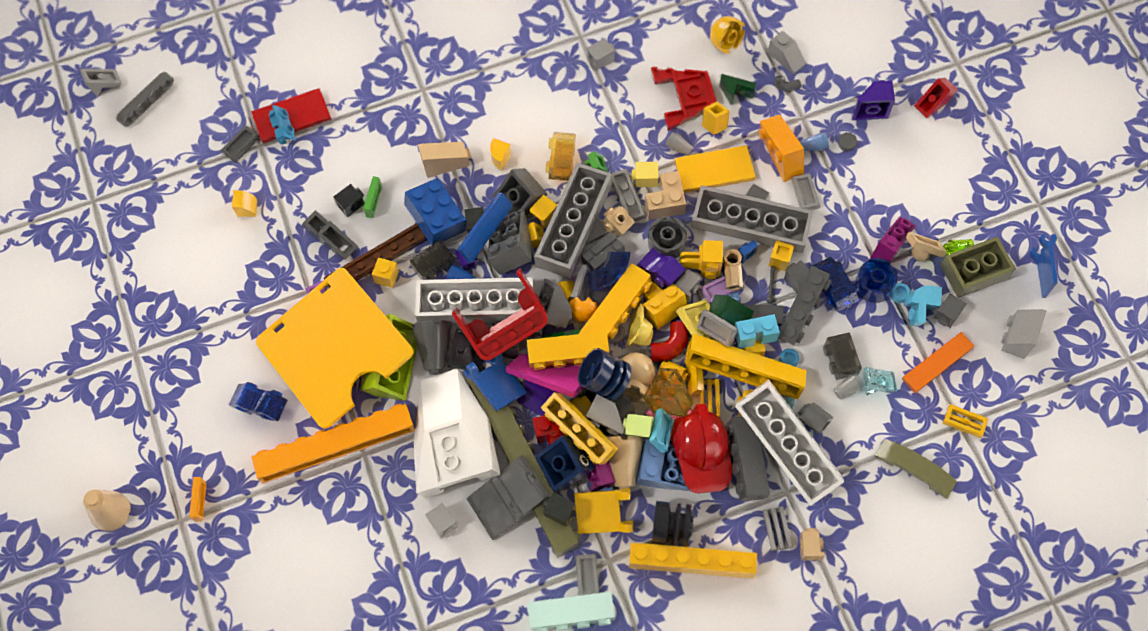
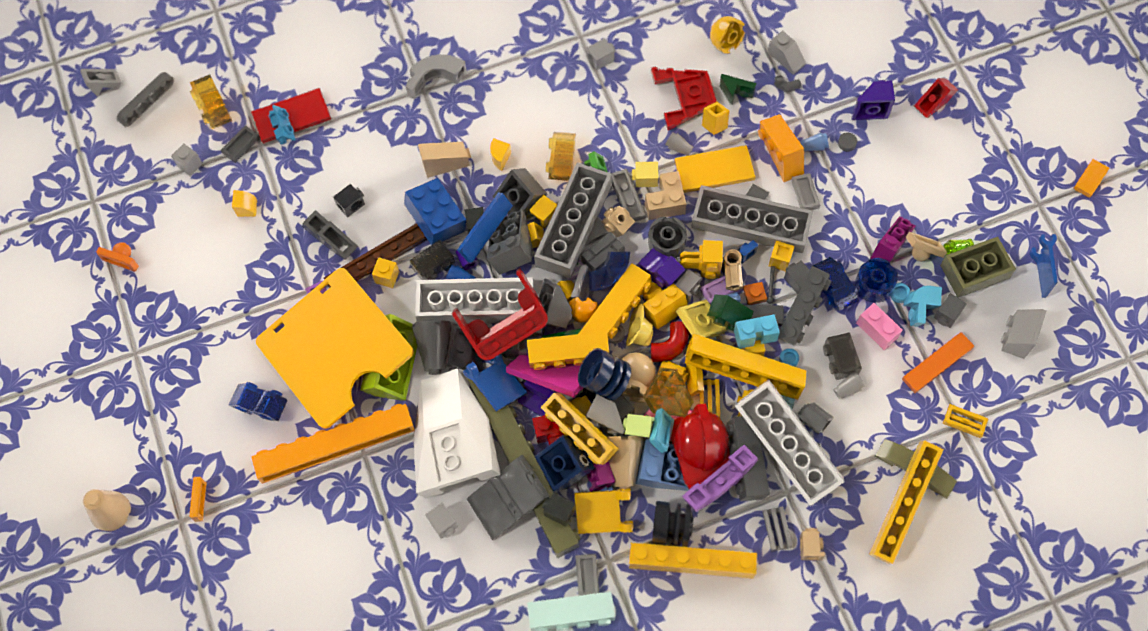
bright green tile [363,176,382,218] -> none
light grey tile [697,309,738,347] -> none
clear light blue slope [862,367,897,395] -> none
none -> orange tile [96,242,139,271]
none -> light grey brick [171,143,203,176]
none -> clear yellow brick [189,74,232,129]
none -> light grey arch [406,54,467,99]
none -> medium lavender slope [682,445,758,512]
none -> orange plate [743,282,767,305]
none -> bright pink brick [856,303,902,350]
none -> yellow brick [869,440,944,564]
none -> light orange tile [1073,159,1109,198]

